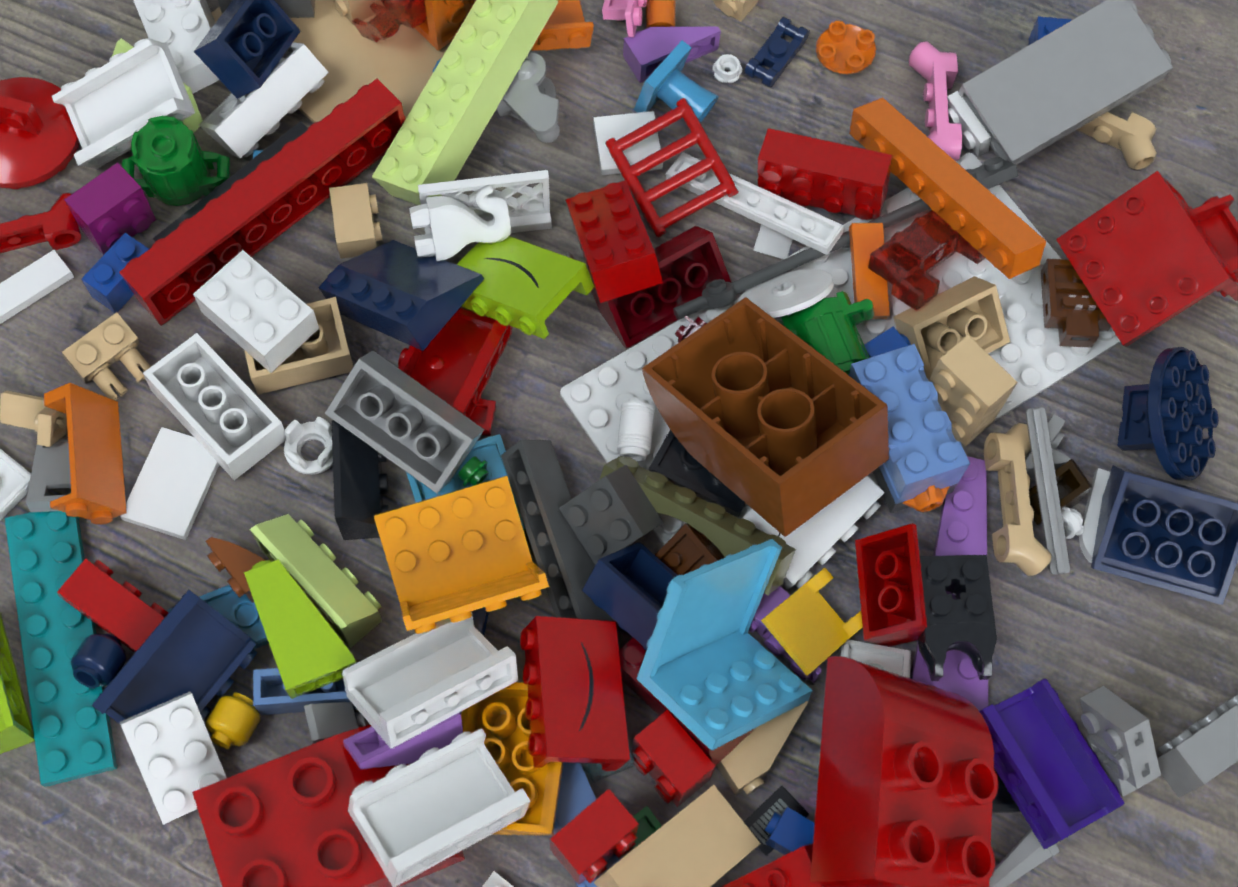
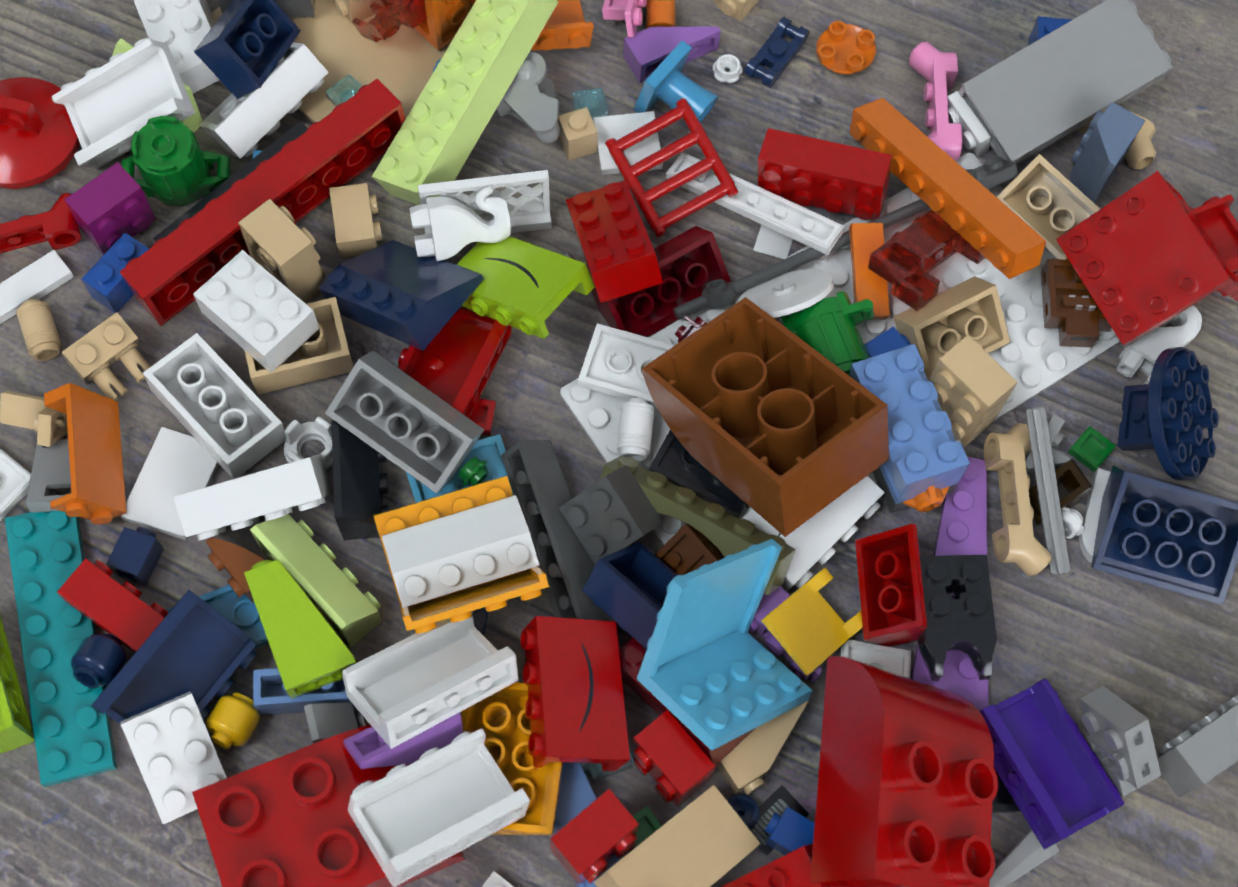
none -> tan head [16,299,62,361]
none -> dark blue brick [106,527,164,586]
none -> white brick [173,454,333,541]
none -> tan brick [238,199,325,304]
none -> clear light blue plate [326,74,362,106]
none -> white slope [381,495,539,608]
none -> tan brick [558,107,598,161]
none -> clear light blue plate [573,88,608,120]
none -> white plate [578,323,675,408]
none -> dark blue tile [727,794,760,831]
none -> tan slope [997,154,1100,260]
none -> green tile [1067,425,1116,473]
none -> sand blue slope [1069,102,1146,204]
none -> white hips [1116,305,1202,384]

